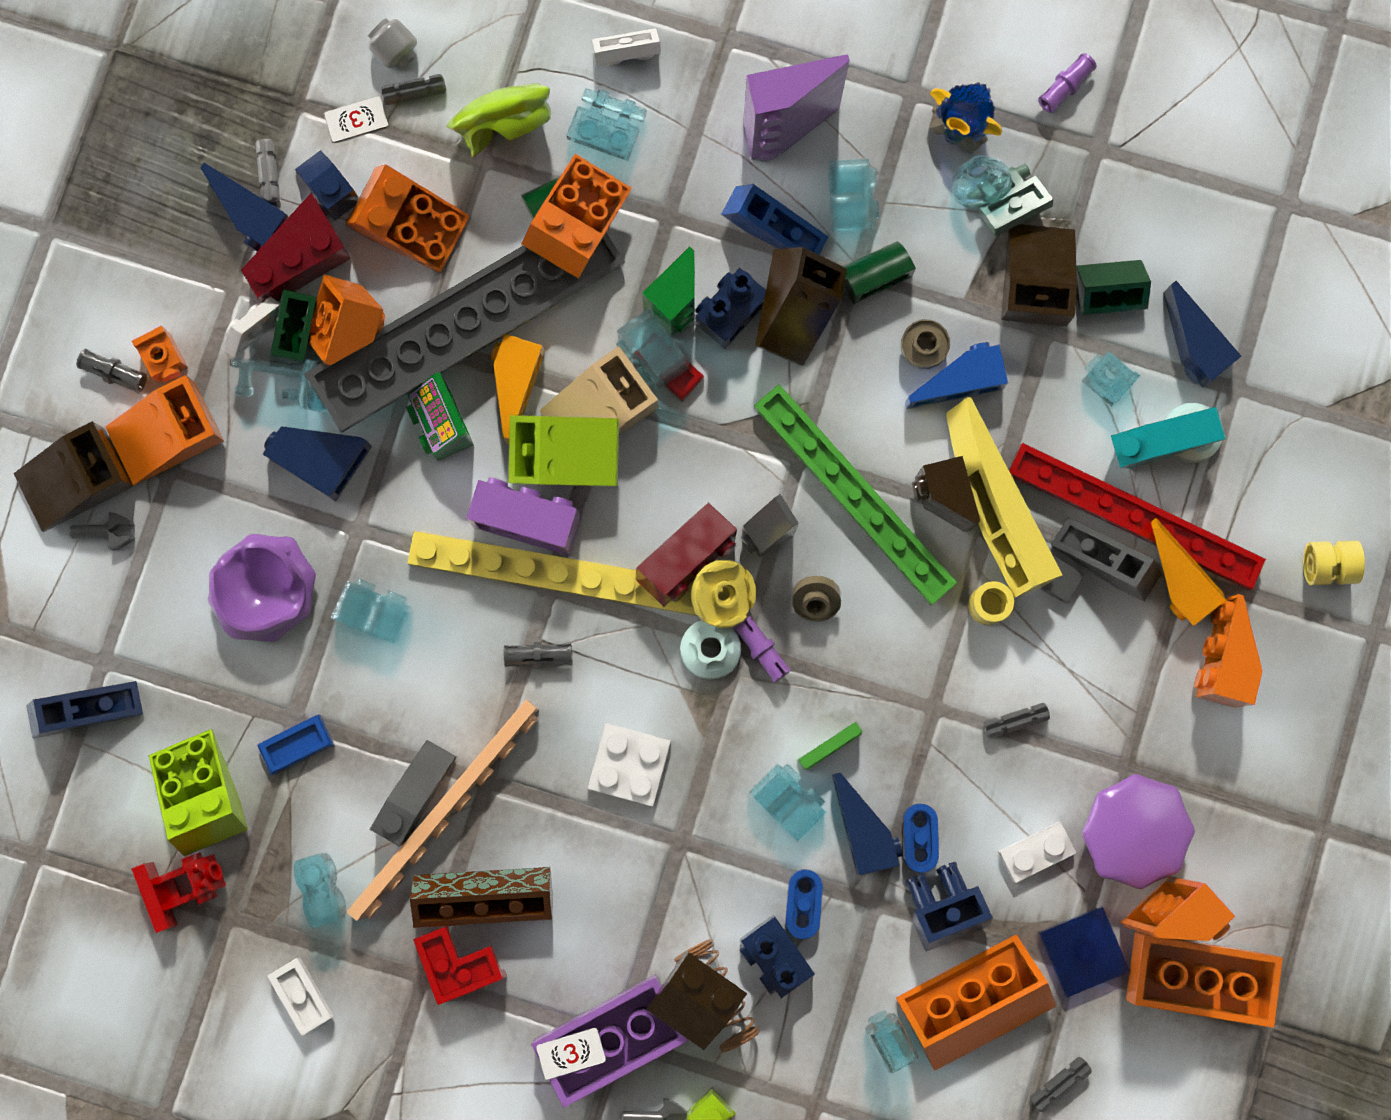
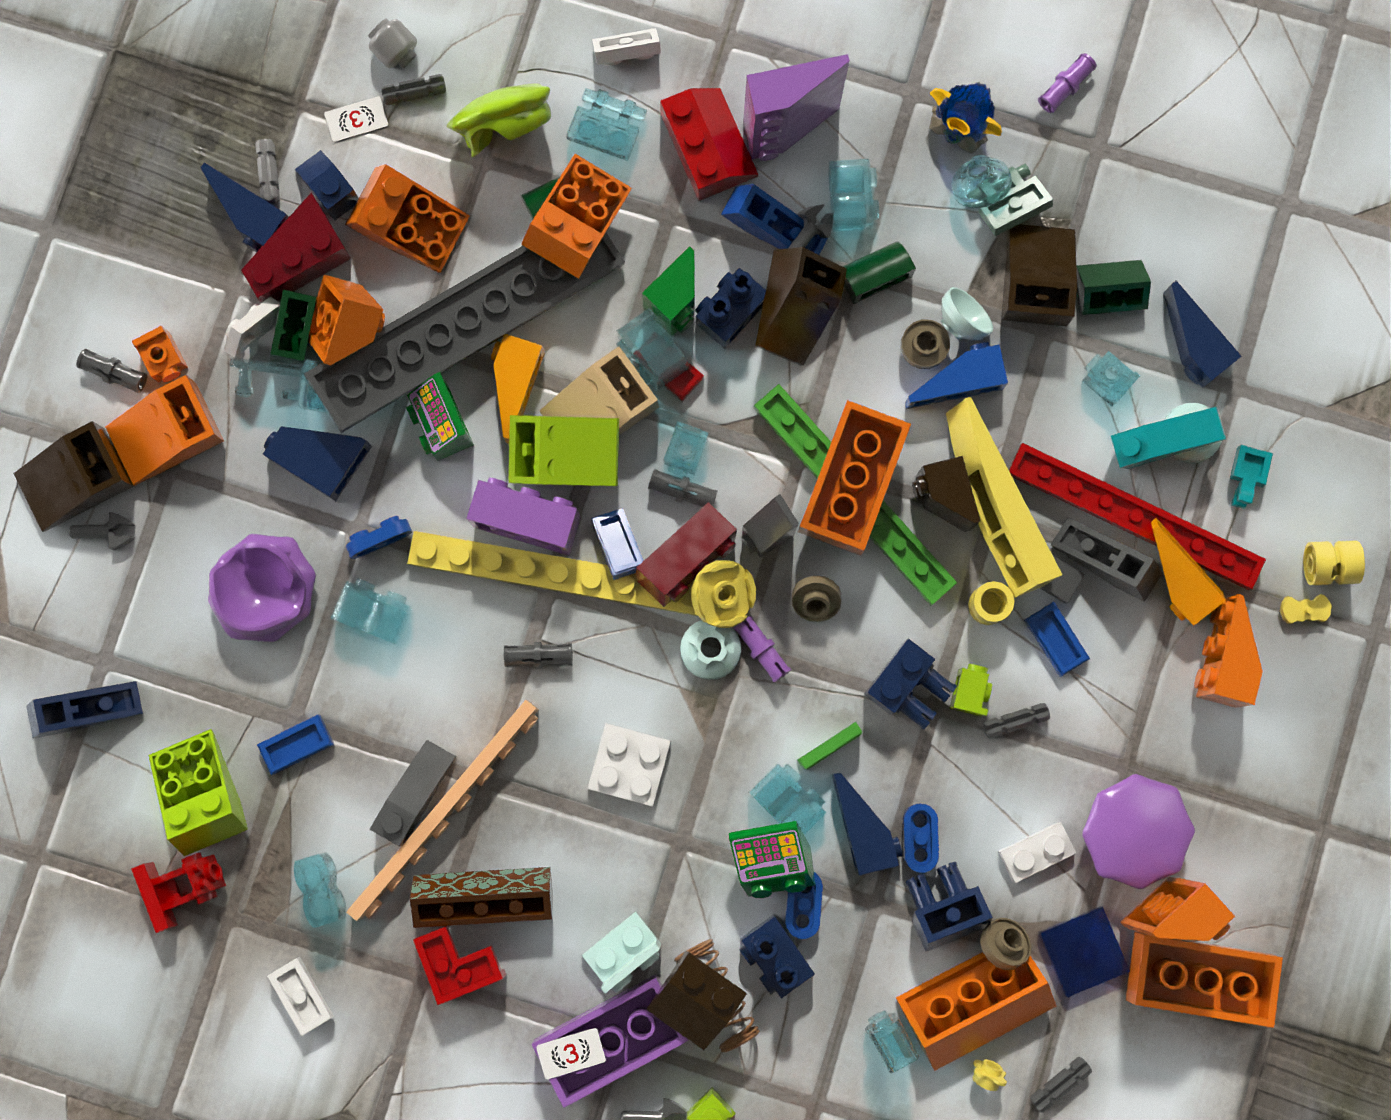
none -> blue plate [345,516,413,559]
none -> light aqua bracket [582,911,661,993]
none -> tile [591,508,644,580]
none -> dark grey pin [648,469,718,507]
none -> red slope [660,88,759,201]
none -> clear light blue brick [663,421,709,477]
none -> green slope [729,821,815,898]
none -> dark grey bar [789,204,833,248]
none -> orange brick [798,400,911,556]
none -> dark blue brick [864,638,957,730]
none -> light aqua piece [941,287,993,340]
none -> lime brick [949,664,992,717]
none -> light yellow plate [972,1059,1007,1091]
none -> dark tan plate [980,918,1031,970]
none -> blue tile [1024,602,1090,677]
none -> teal plate [1230,445,1273,509]
none -> light yellow piece [1279,594,1332,624]

